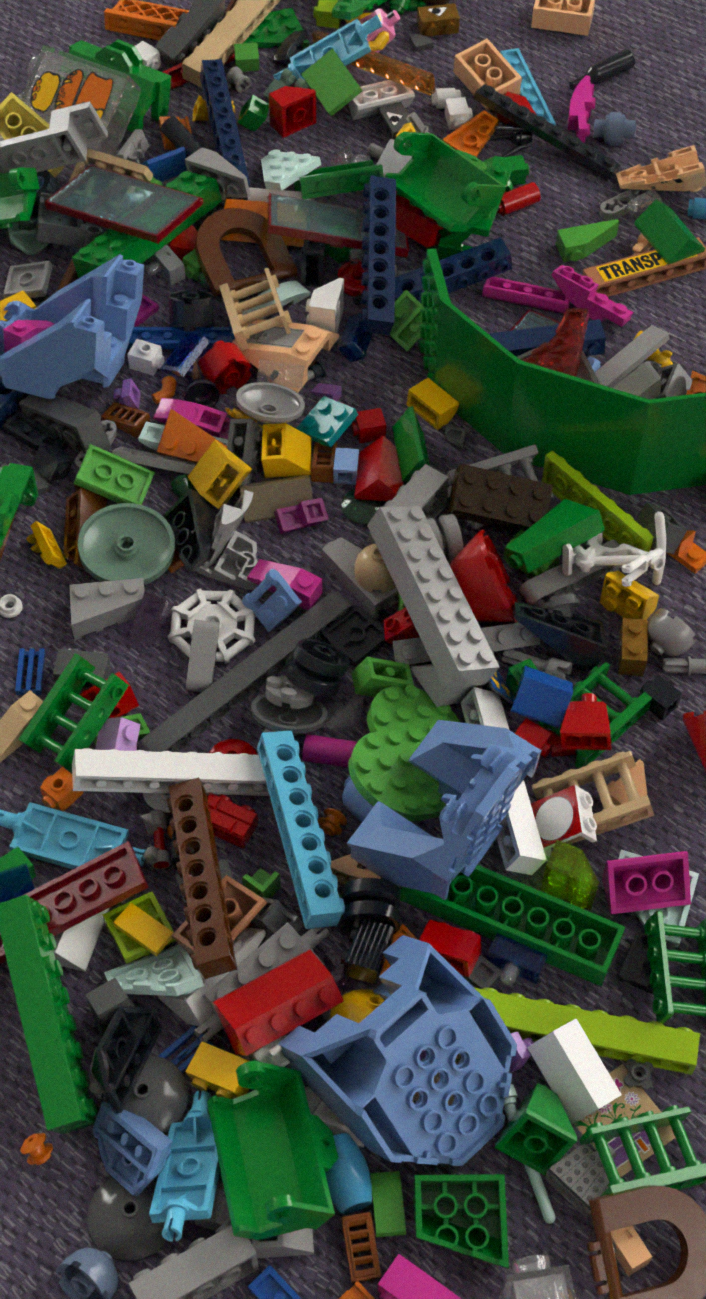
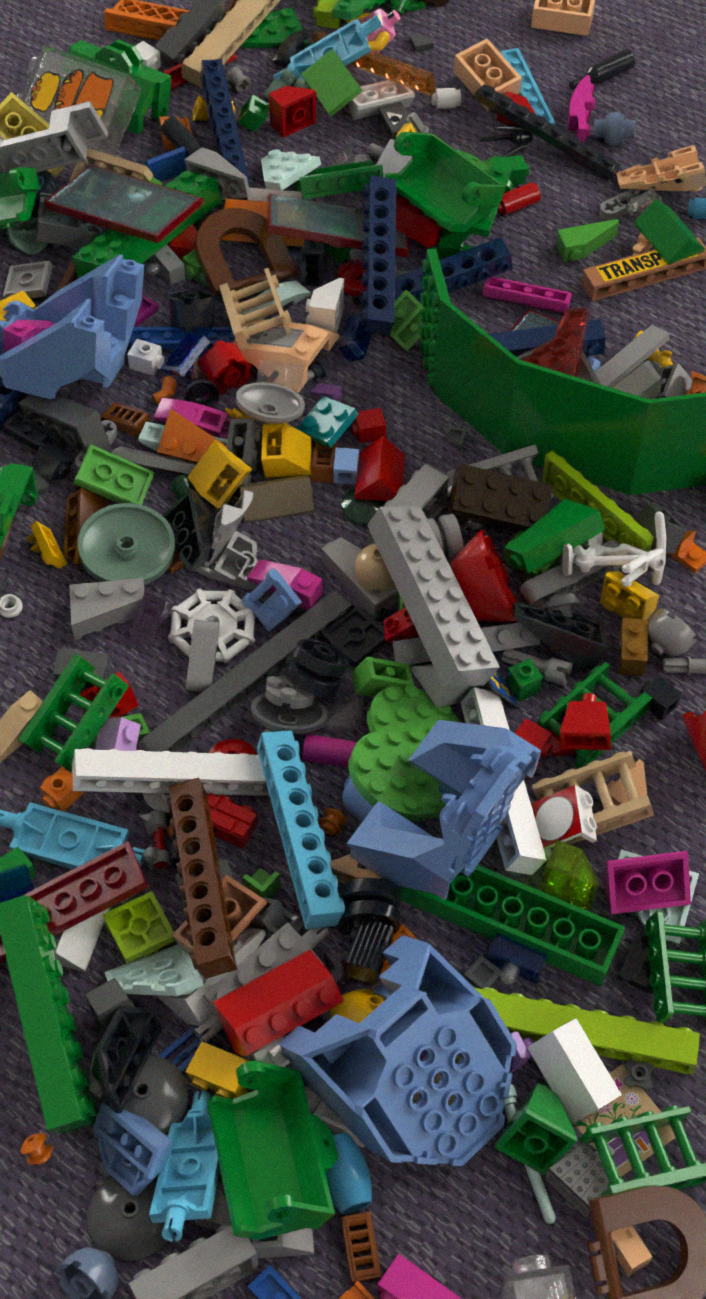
blue tile [15,648,46,695] -> none
medium lavender tile [113,378,141,409] -> none
yellow tile [113,903,174,957] -> none
light grey plate [117,129,149,164] -> none
bright green panel [234,43,259,72] -> none
magenta slope [274,498,329,534] -> none
bright green slope [370,1171,406,1237] -> none
green slope [392,406,430,482] -> none
yellow brick [406,378,459,430] -> none
green wedge [413,1174,509,1269] -> none
pearl gold brick [417,3,460,37] -> none
red brick [419,919,482,977] -> none
orange wing [442,110,499,157] -> none
white brick [445,97,472,130] -> none
blue slope [511,666,573,728] -> none
dark pink slope [552,265,633,327] -> none

